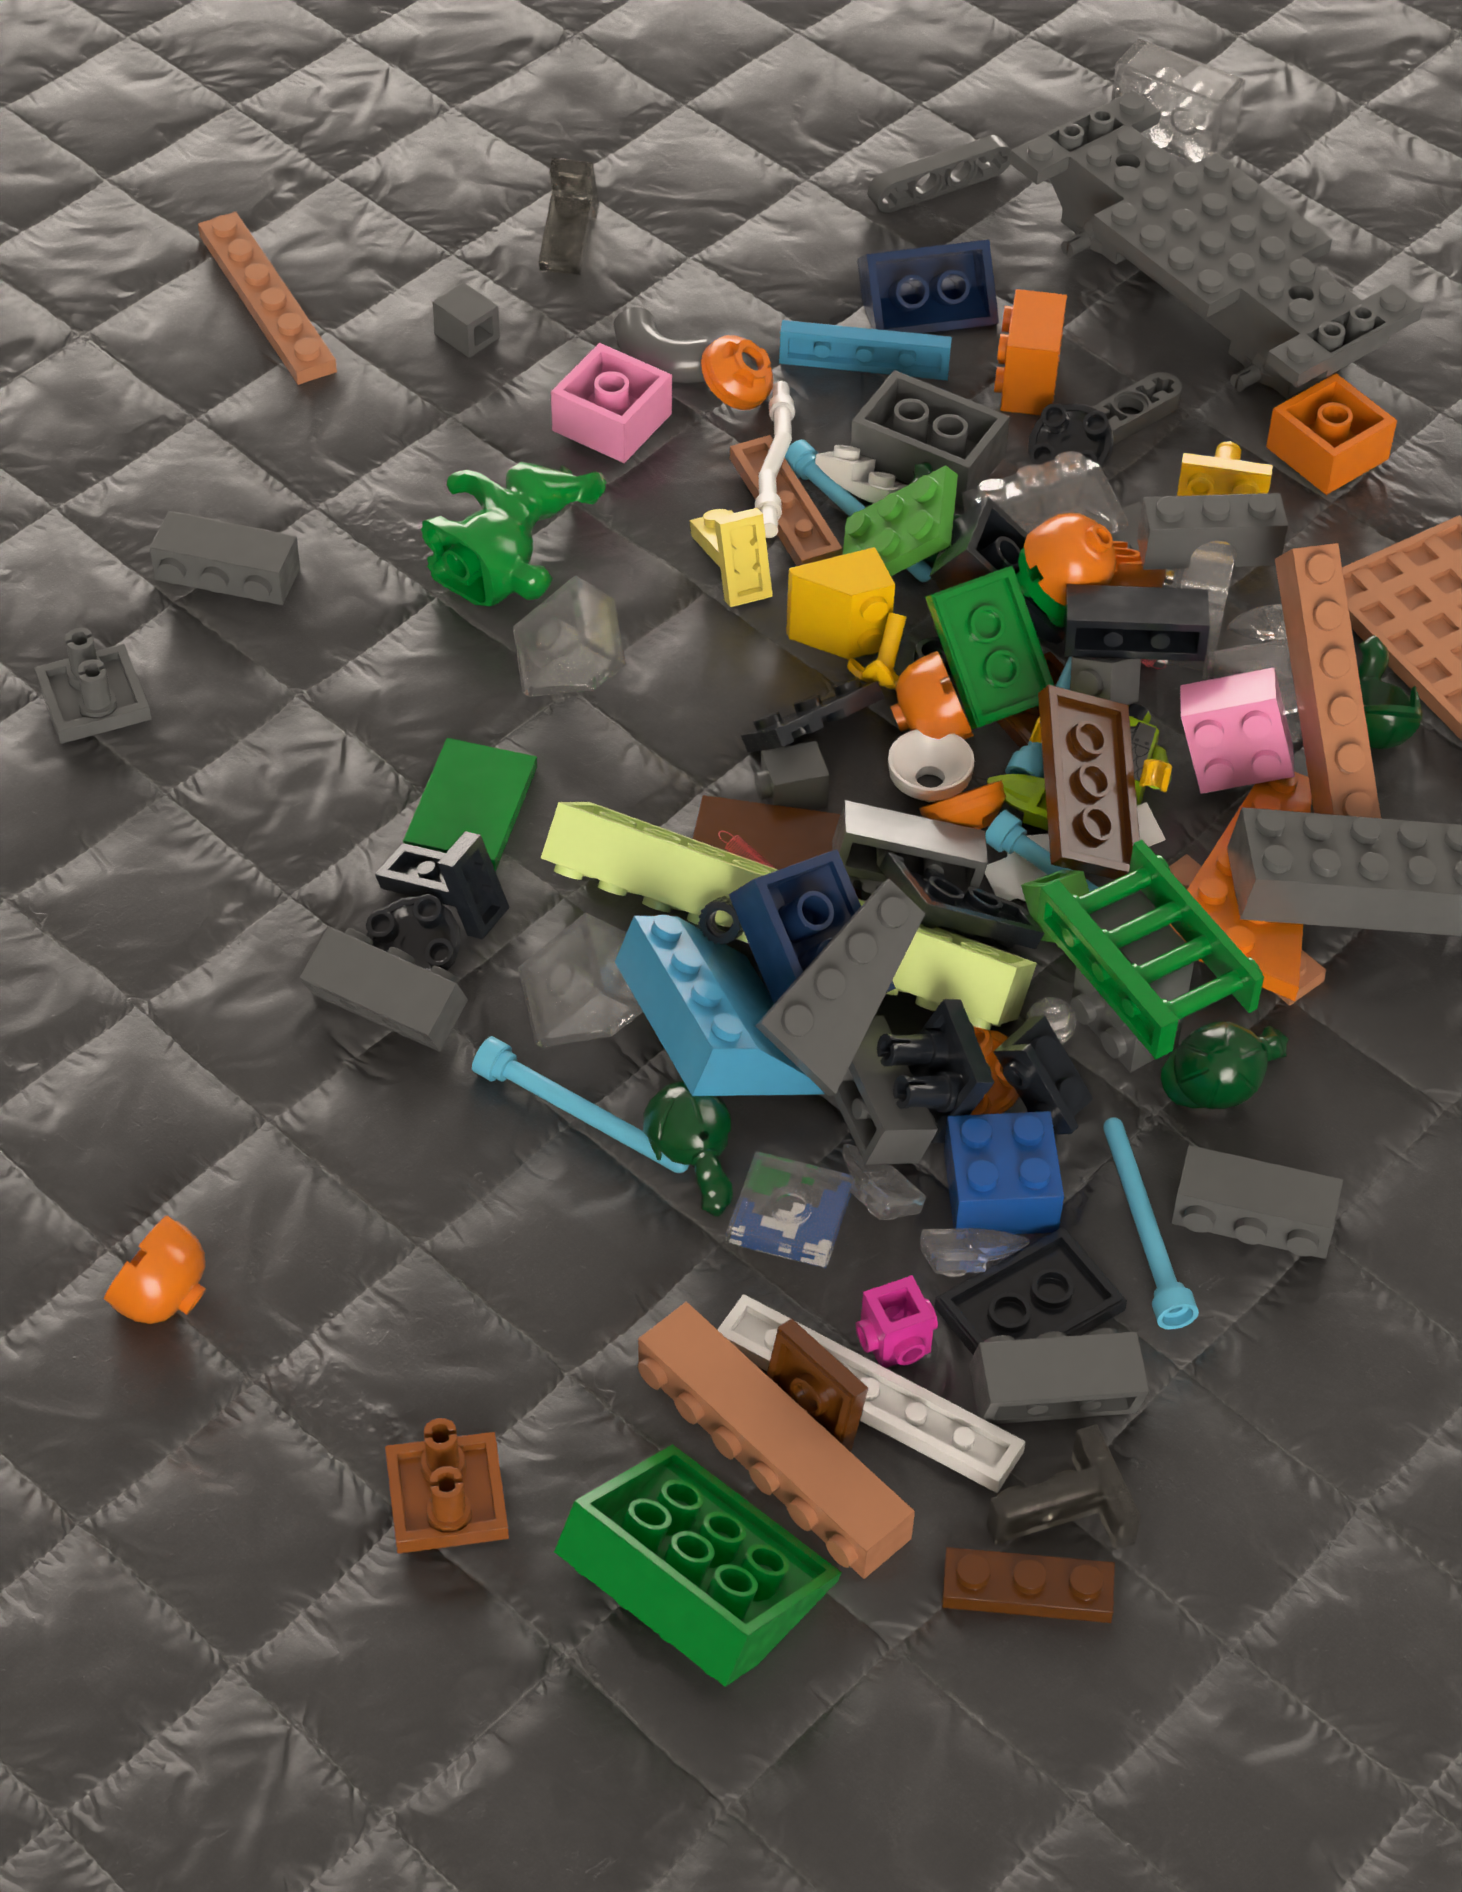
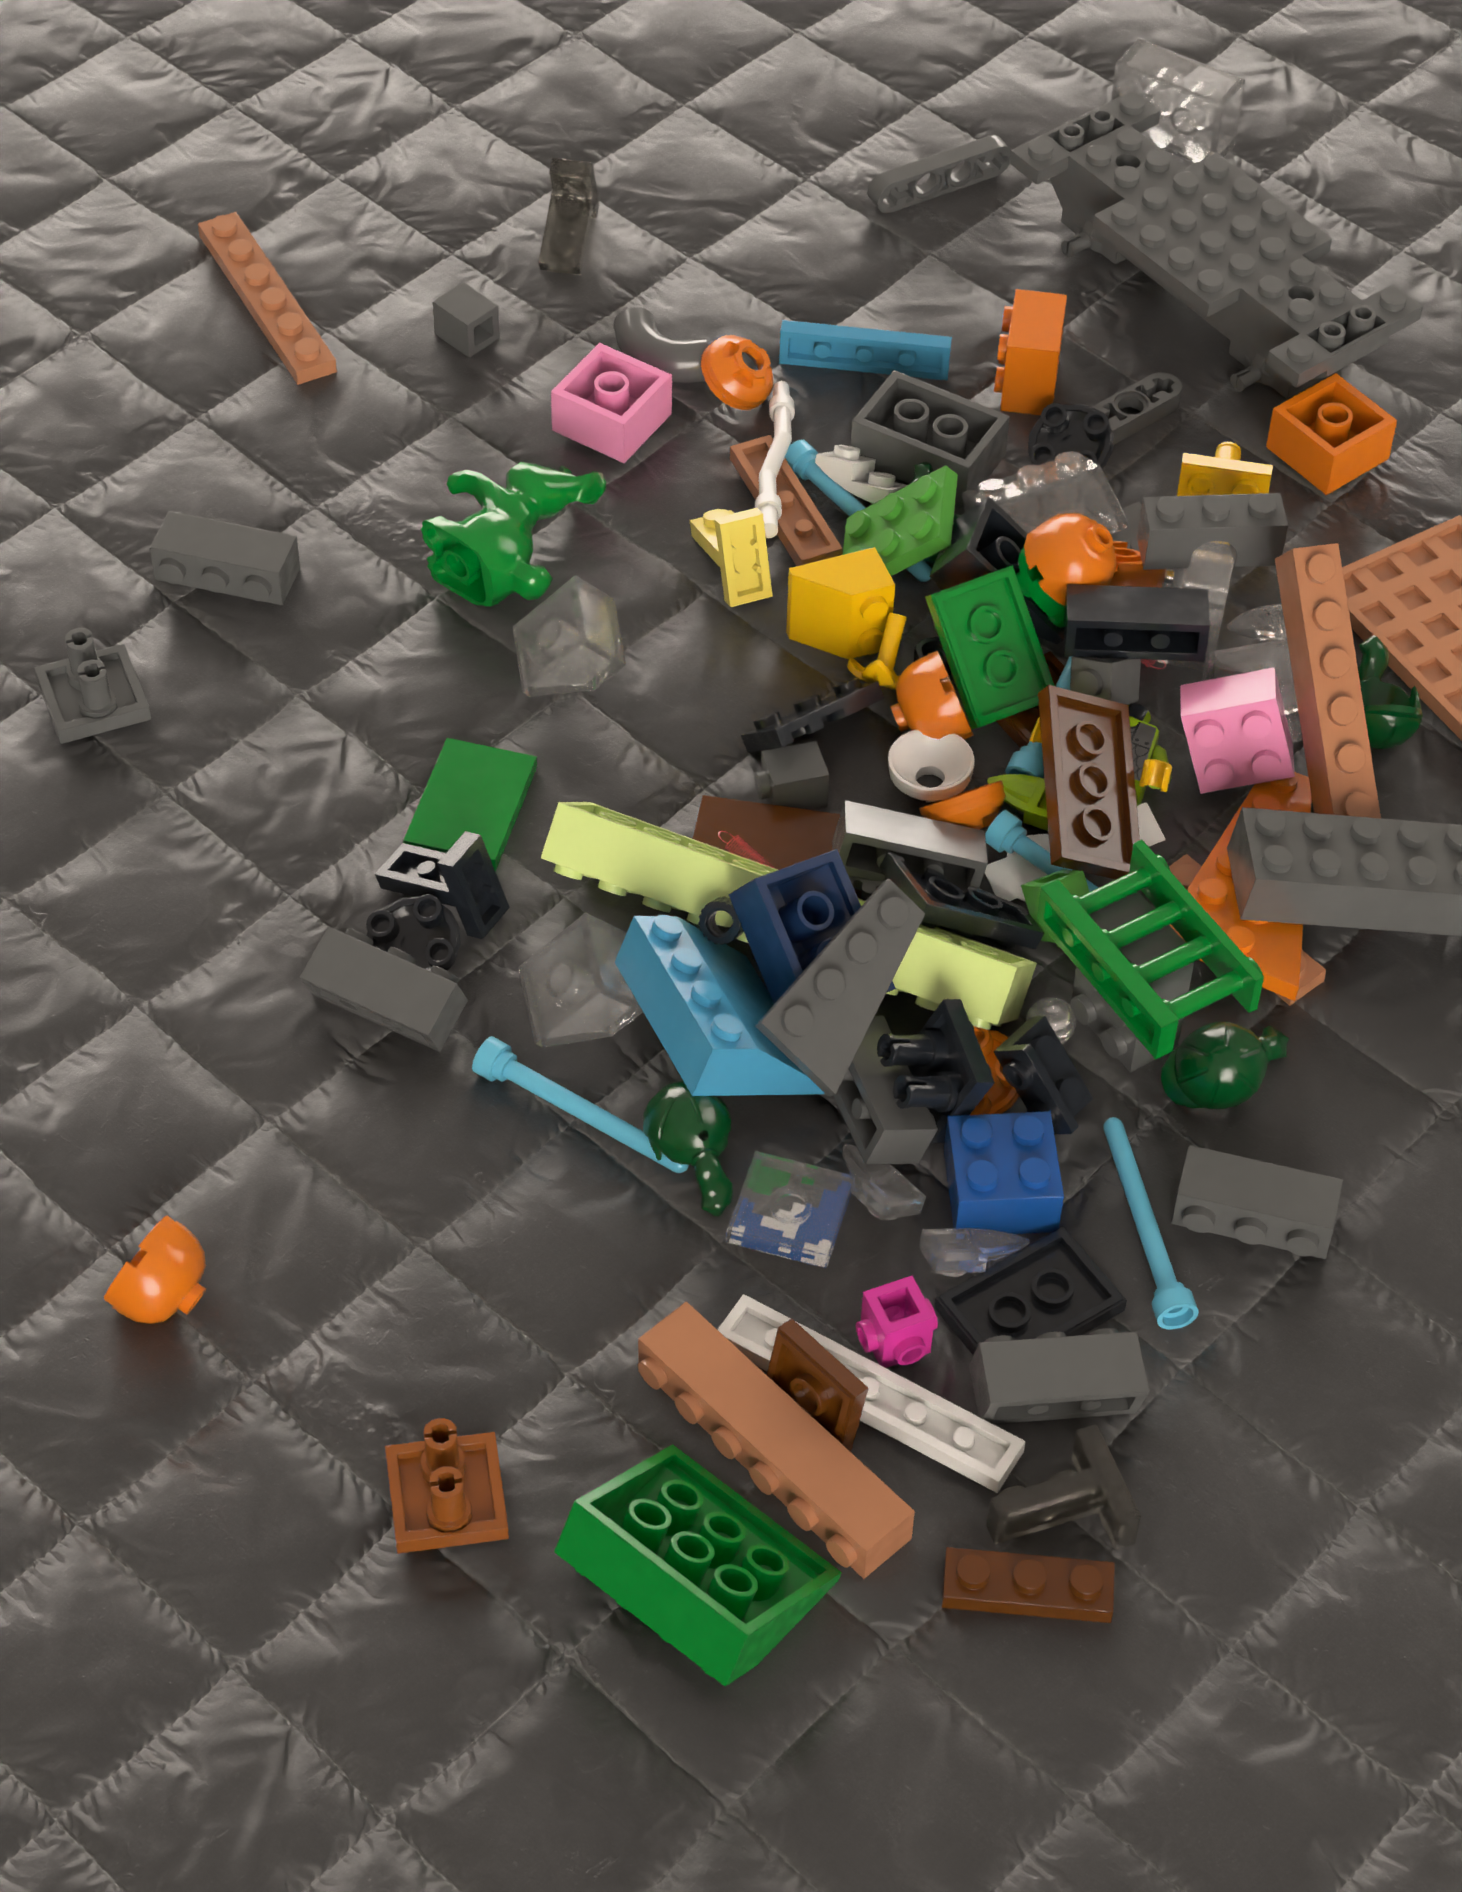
dark blue slope [857,239,999,334] -> none

